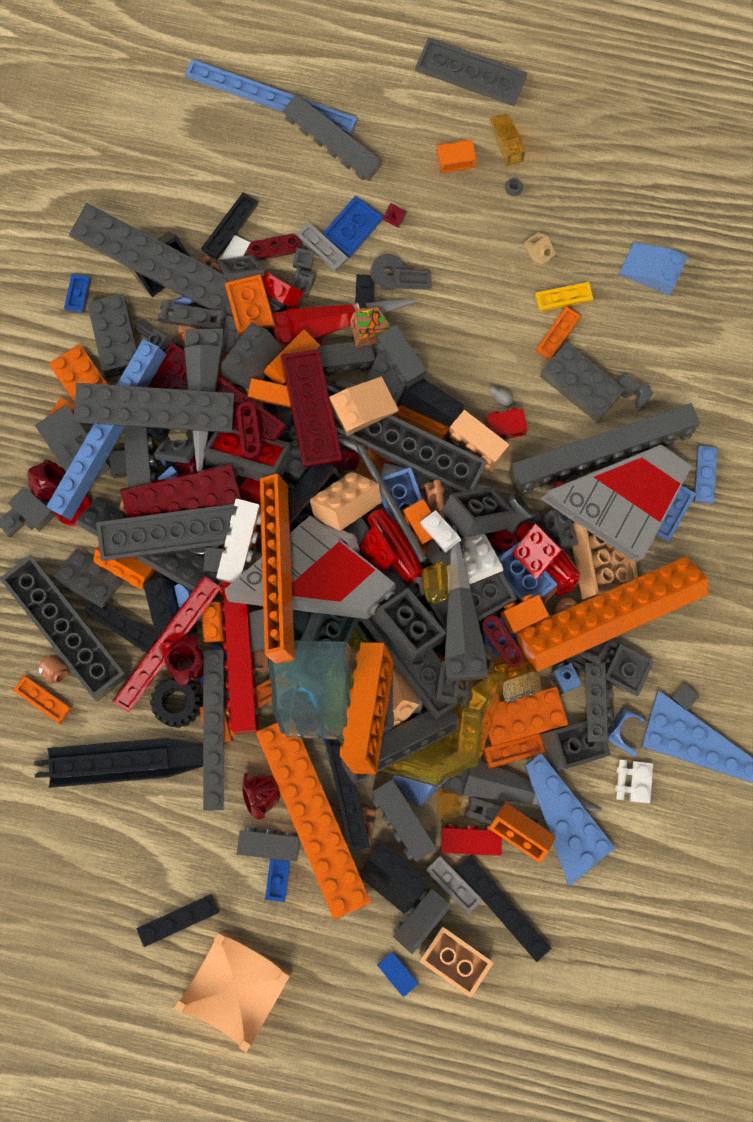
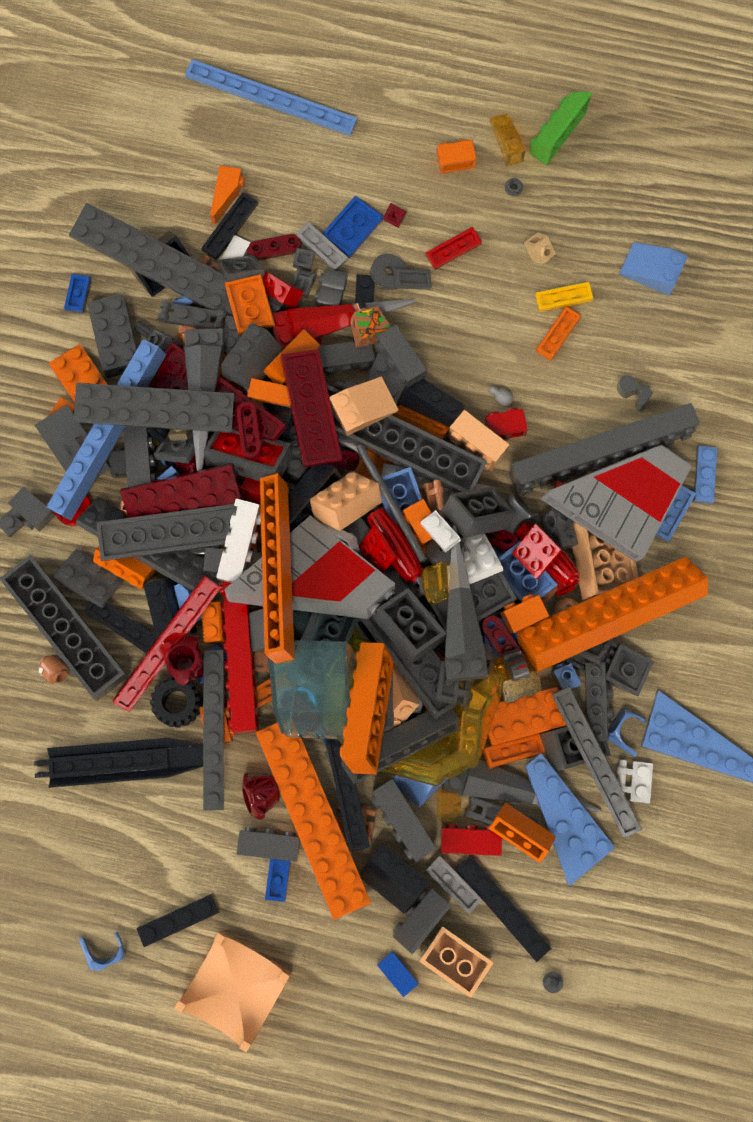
orange tile [13,675,72,725] -> none
dark red piece [27,459,66,499] -> none
dark grey brick [283,94,382,181] -> none
dark grey plate [415,38,527,107] -> none
dark grey brick [540,342,625,423] -> none
dark grey tile [671,683,700,710] -> none
none -> medium blue helmet [79,932,126,971]
none -> orange slope [210,166,245,224]
none -> dark grey brick [315,268,348,307]
none -> red plate [425,227,482,270]
none -> dark grey leg [501,648,530,682]
none -> bright green slope [529,92,592,165]
none -> dark grey plate [543,972,563,993]
none -> dark grey plate [552,686,642,838]

